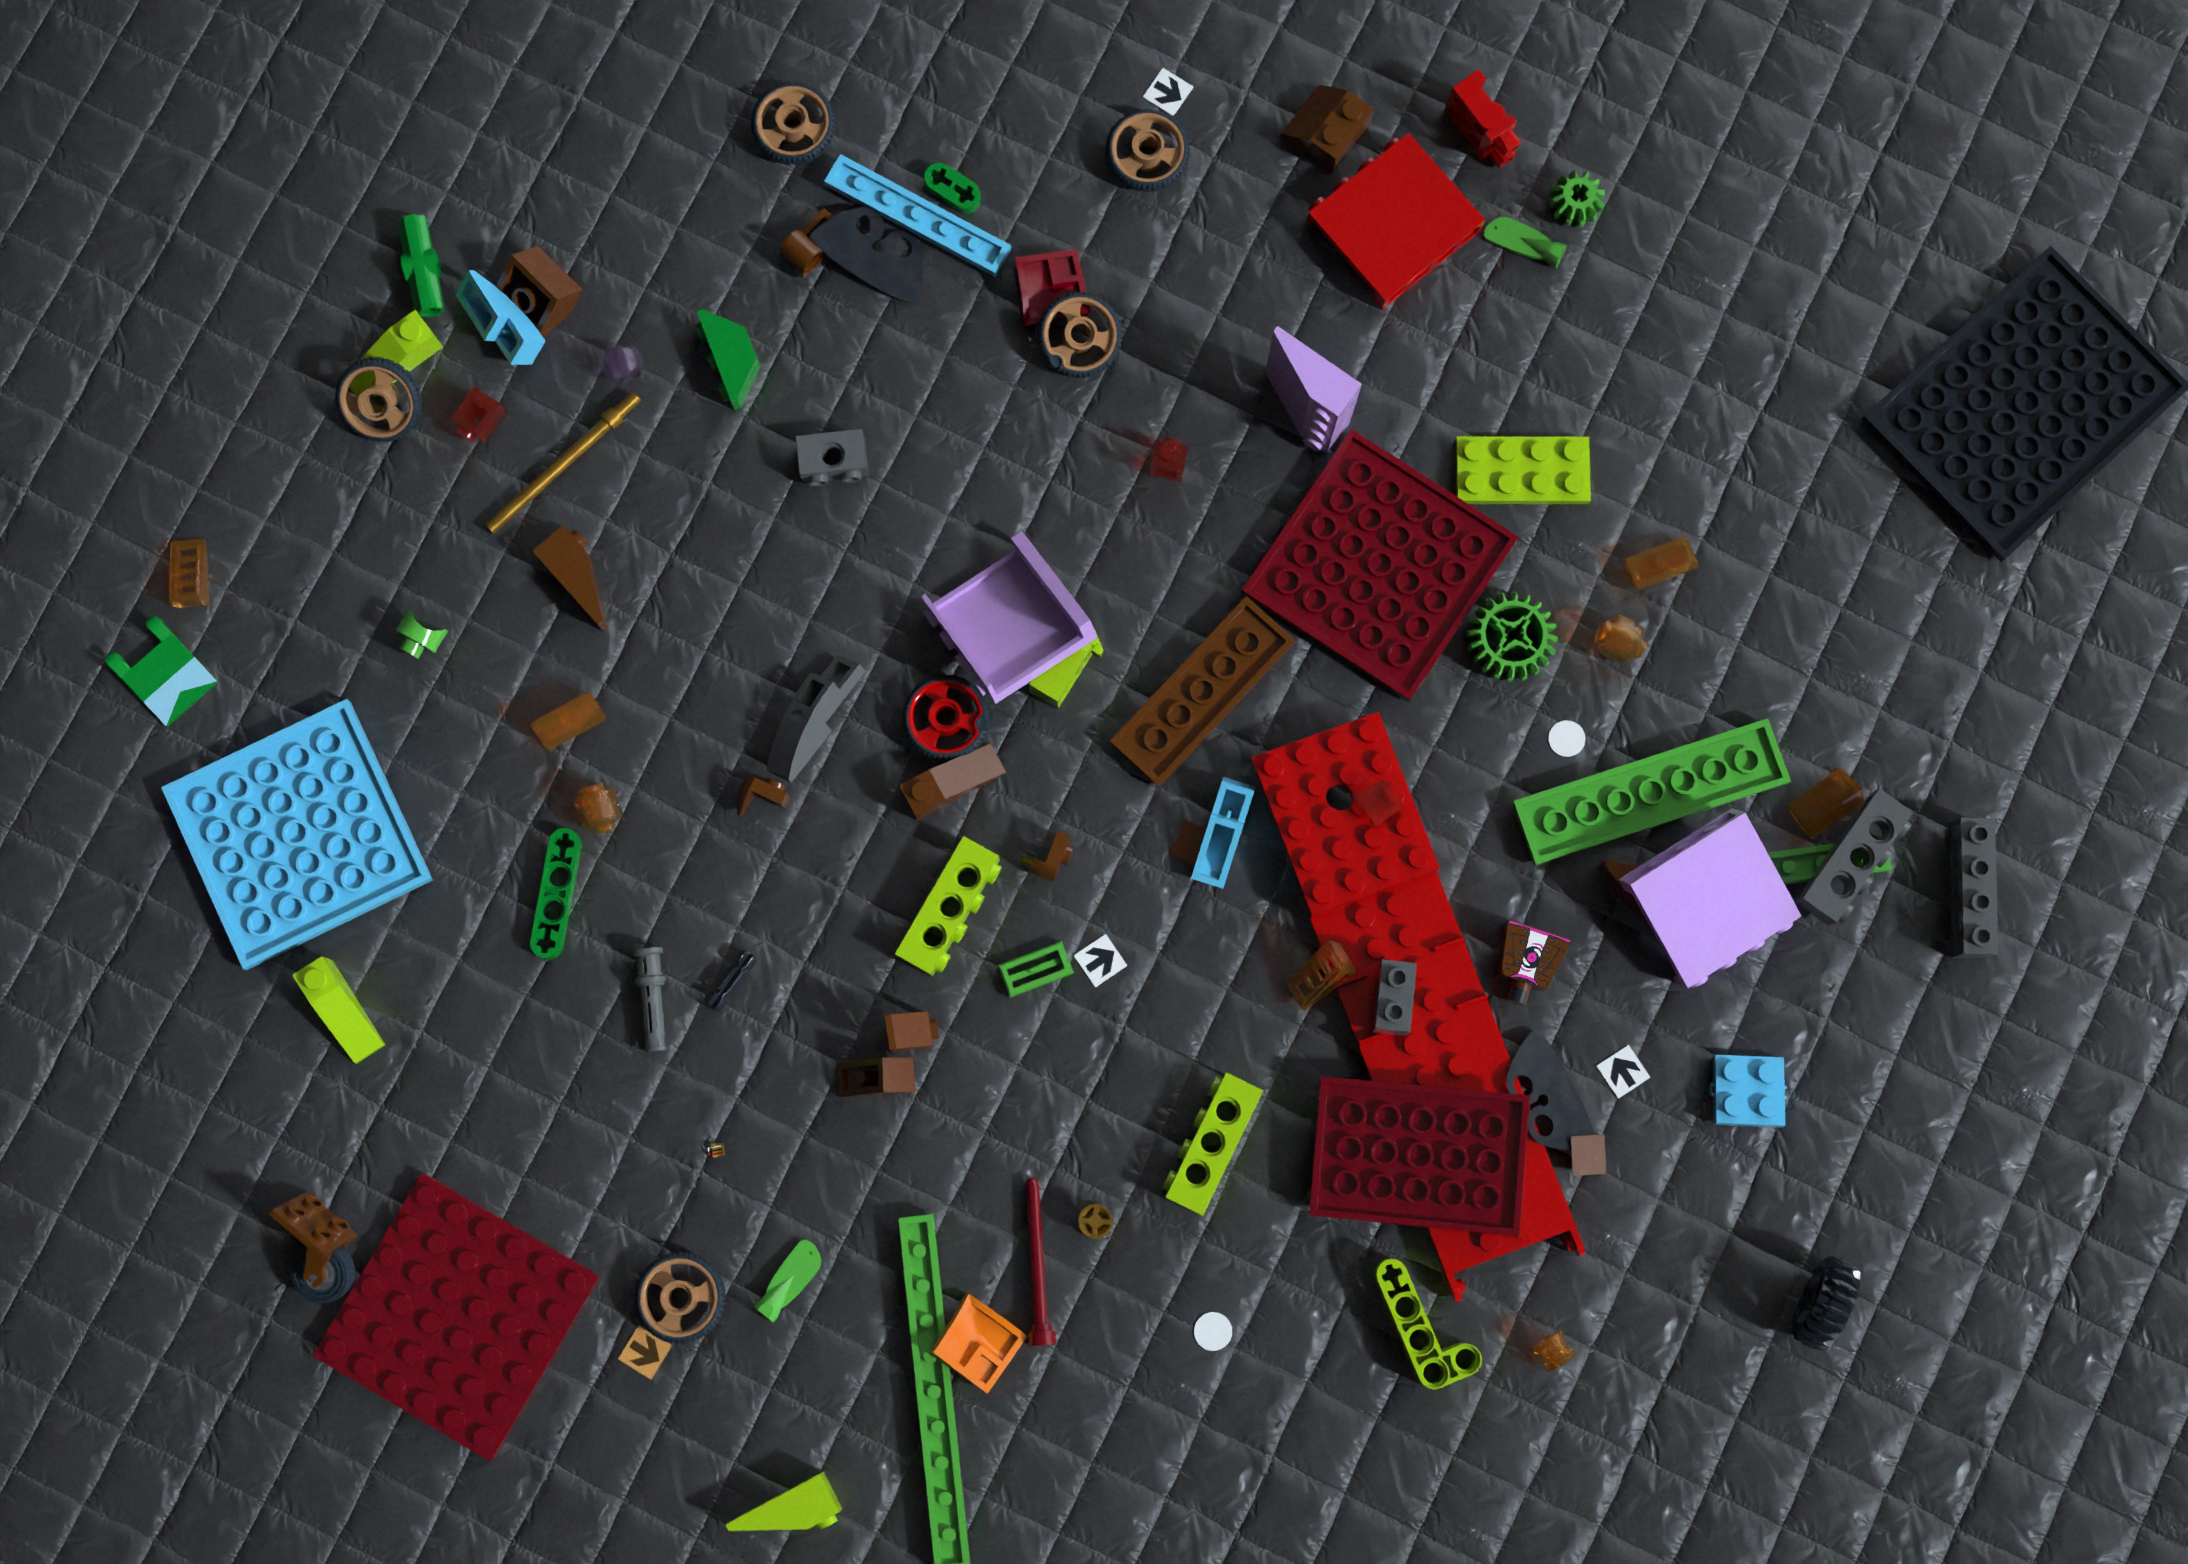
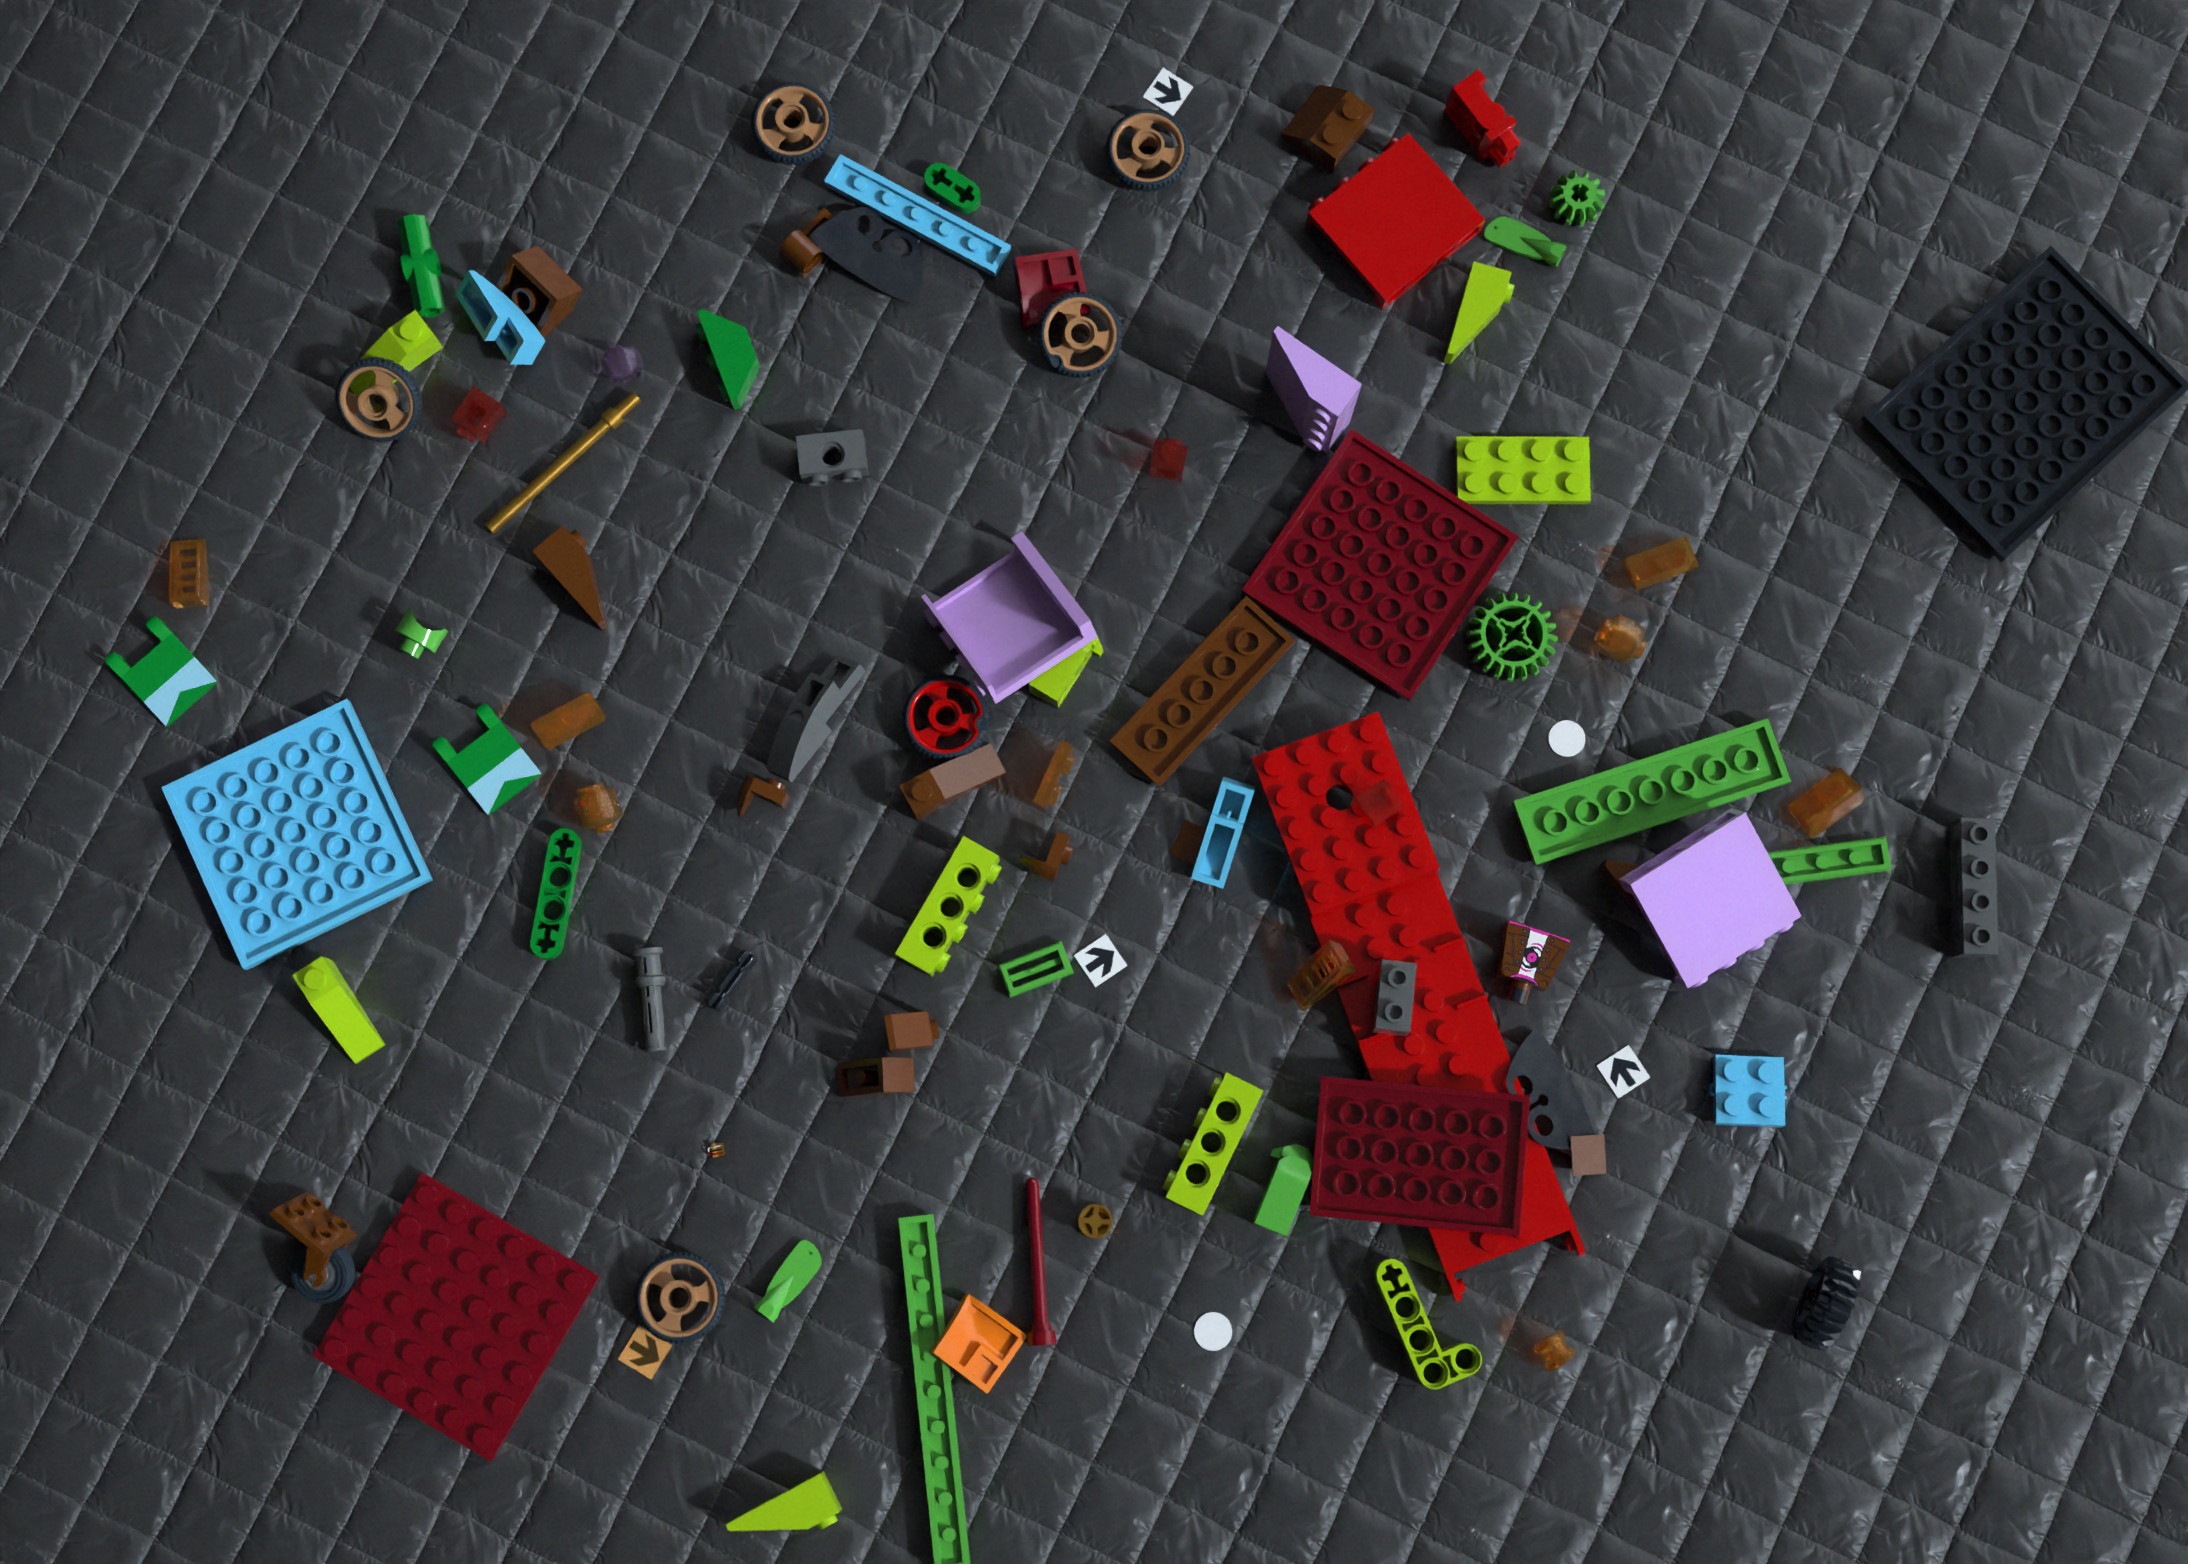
dark grey brick [1794,788,1913,926] -> none
none -> green flag [432,703,542,816]
none -> clear orange plate [1033,740,1076,812]
none -> bright green piece [1252,1144,1314,1237]
none -> lime slope [1443,261,1515,364]

